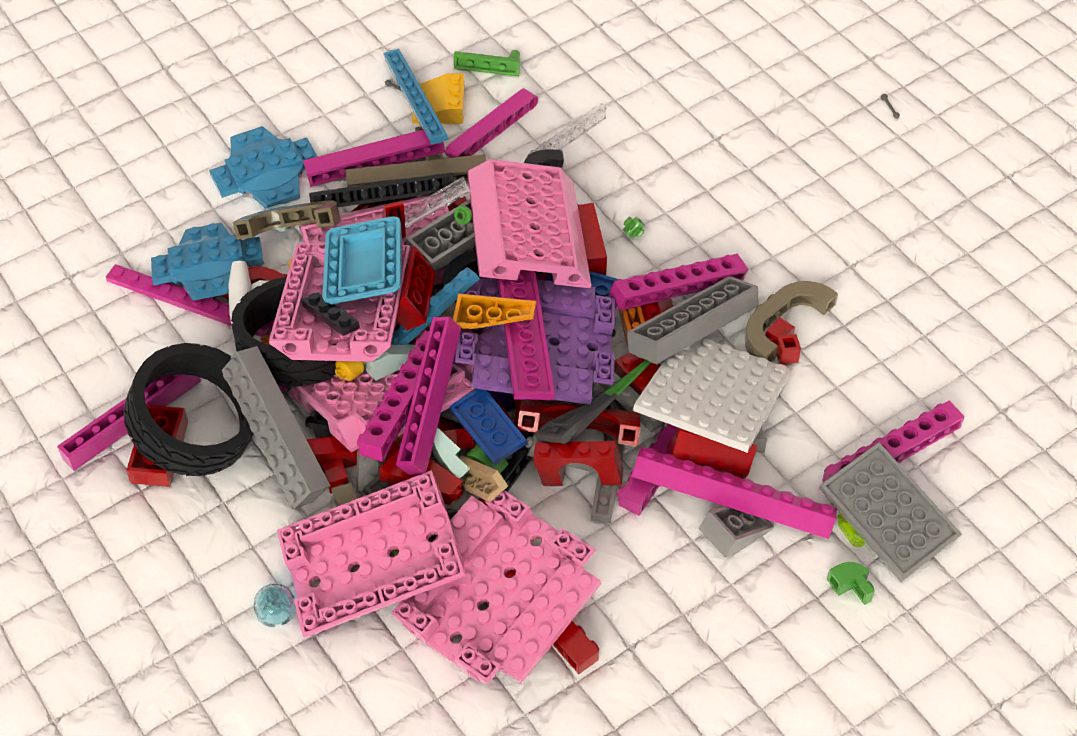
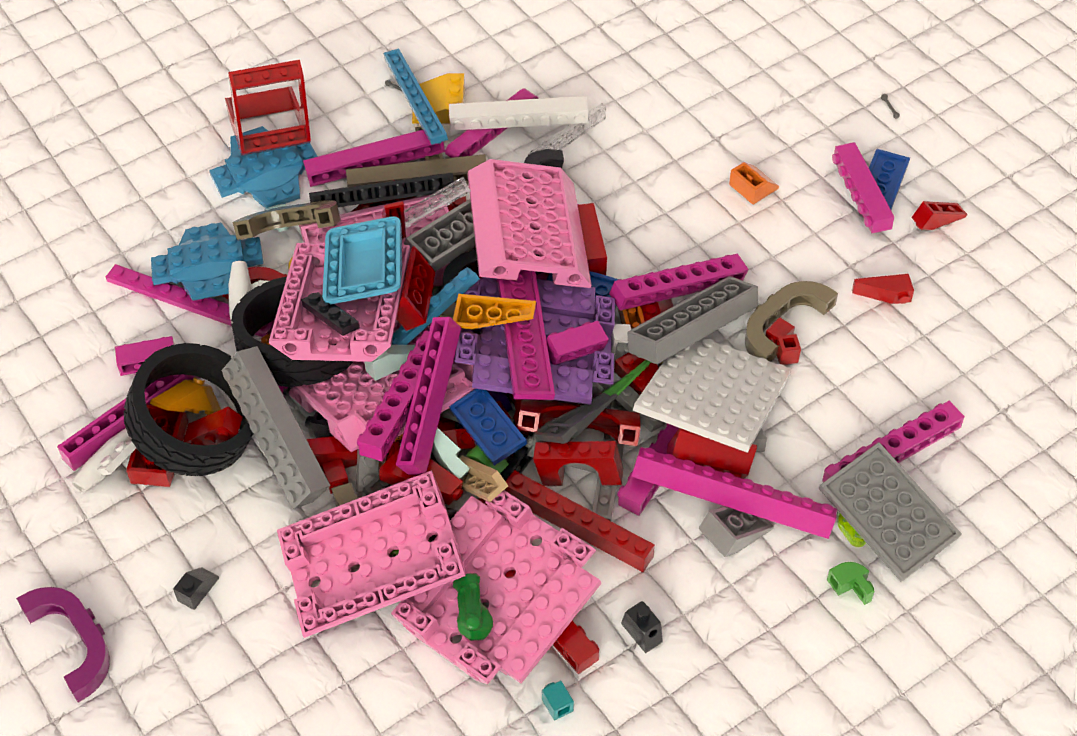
clear light blue cylinder [254,583,296,627] -> none
yellow head [335,361,365,381] -> none
bright green piece [454,50,520,76] -> none
bright green plate [454,206,472,225] -> none
bright green gear [623,216,645,239] -> none
none -> magenta arch [16,587,110,703]
none -> white plate [72,428,136,493]
none -> dark pink brick [115,336,175,376]
none -> light orange wedge [150,377,221,415]
none -> black slope [173,567,219,610]
none -> red brick [183,407,243,446]
none -> red window [225,60,311,156]
none -> white brick [449,96,588,131]
none -> green hair [453,573,493,641]
none -> red brick [505,470,655,572]
none -> teal brick [542,680,574,721]
none -> dark pink brick [546,321,609,365]
none -> white arch [611,324,631,364]
none -> black torso [621,601,663,654]
none -> orange slope [729,162,779,205]
none -> dark pink brick [832,142,894,233]
none -> red slope [852,274,914,304]
none -> blue plate [869,148,910,210]
none -> red slope [911,201,968,230]

